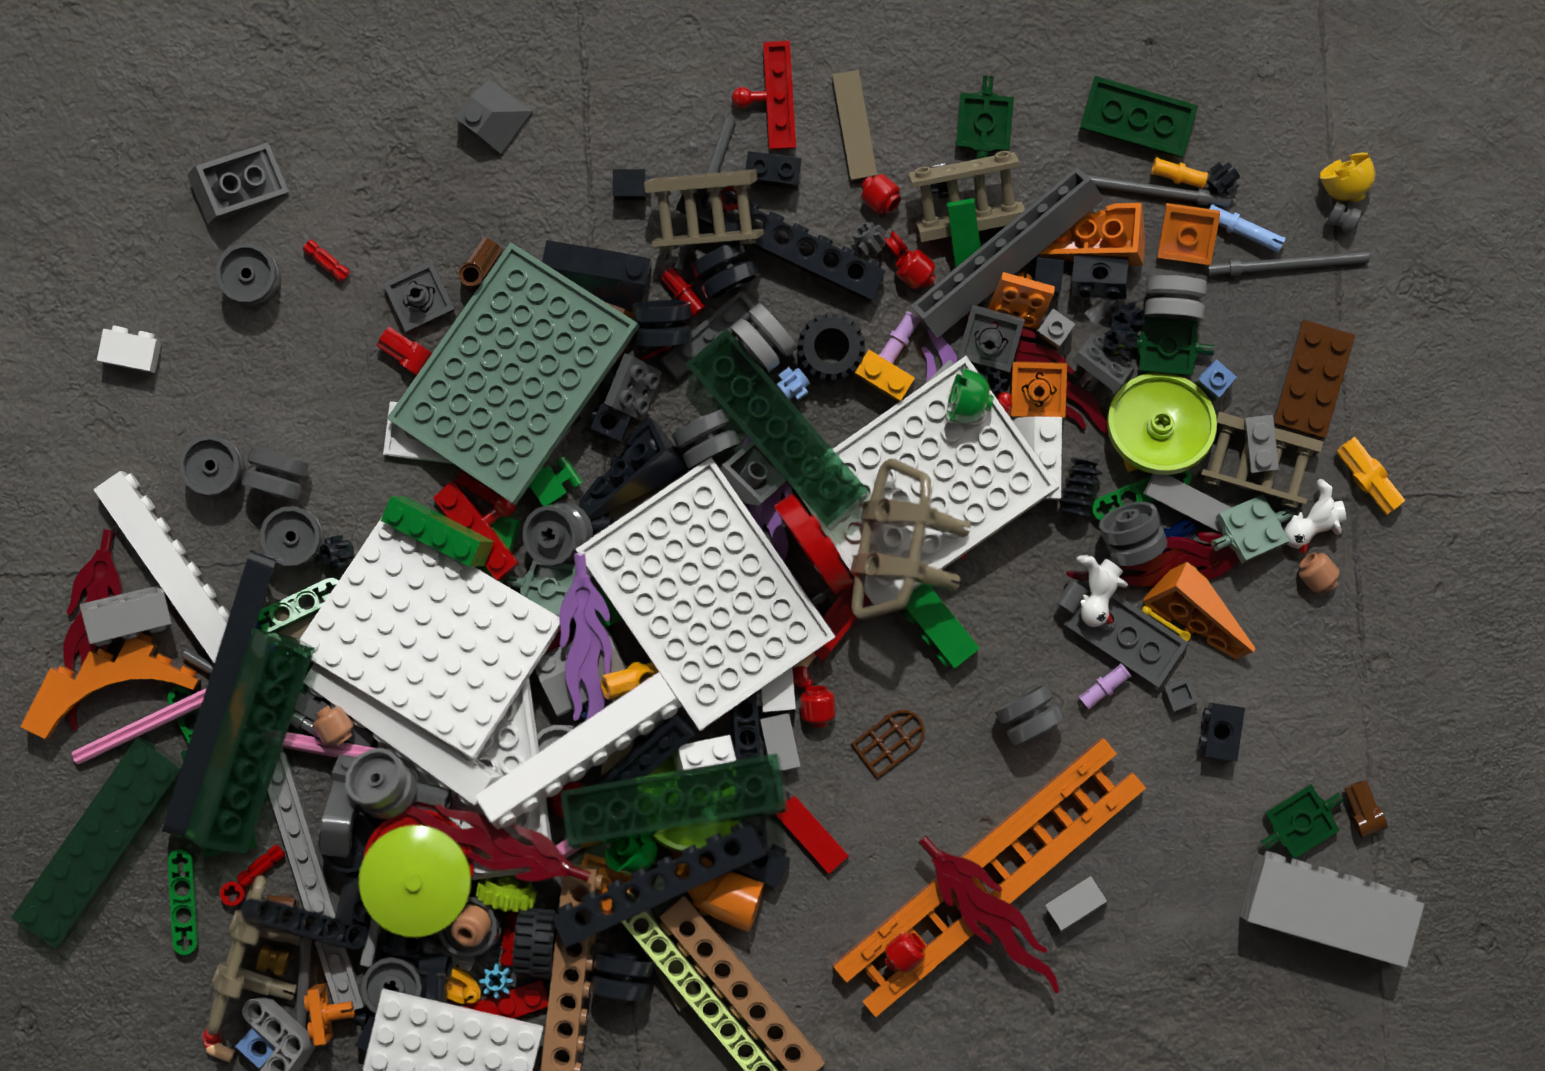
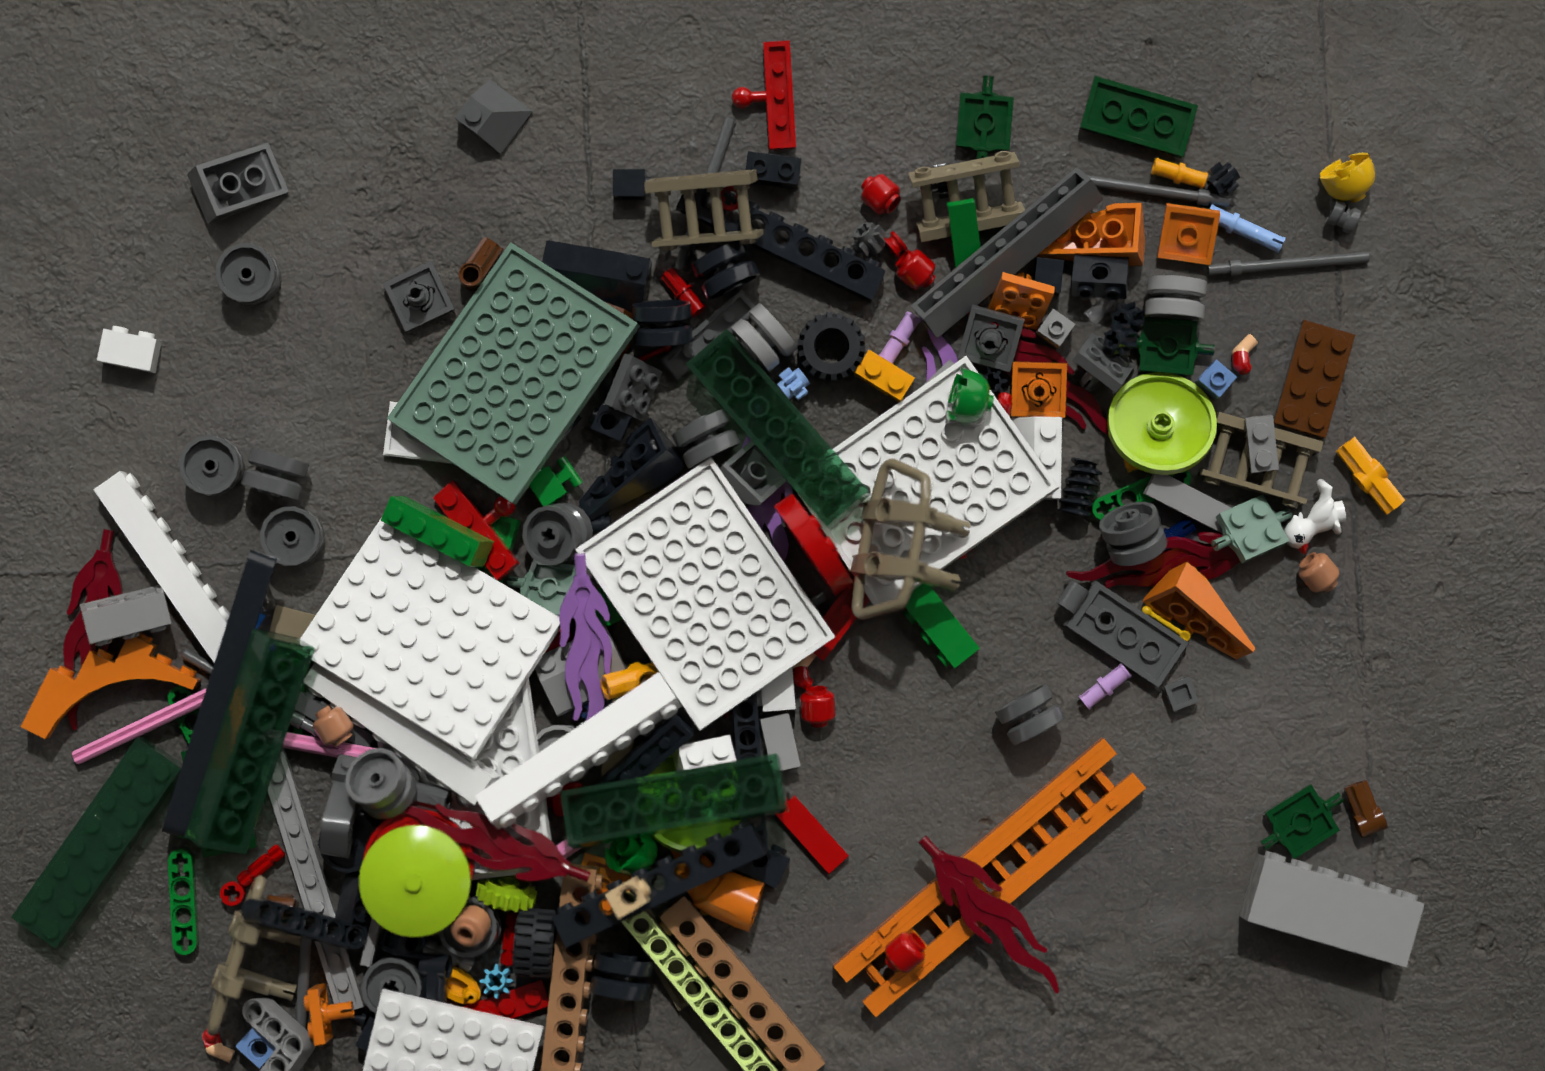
beam [252,578,339,640] -> none
pearl gold wheel [256,944,291,977] -> none
red axle [303,239,350,282] -> none
black gear [320,534,354,569] -> none
red piece [376,327,432,375] -> none
red axle [456,470,501,505] -> none
dark tan tile [832,70,877,181] -> none
reddish brown window [852,710,925,778] -> none
light grey hinge [1045,876,1107,932] -> none
white animal [1076,555,1128,627] -> none
black brick [1198,702,1245,761] -> none
none -> tan brick [605,876,651,919]
none -> arm [1232,334,1258,375]

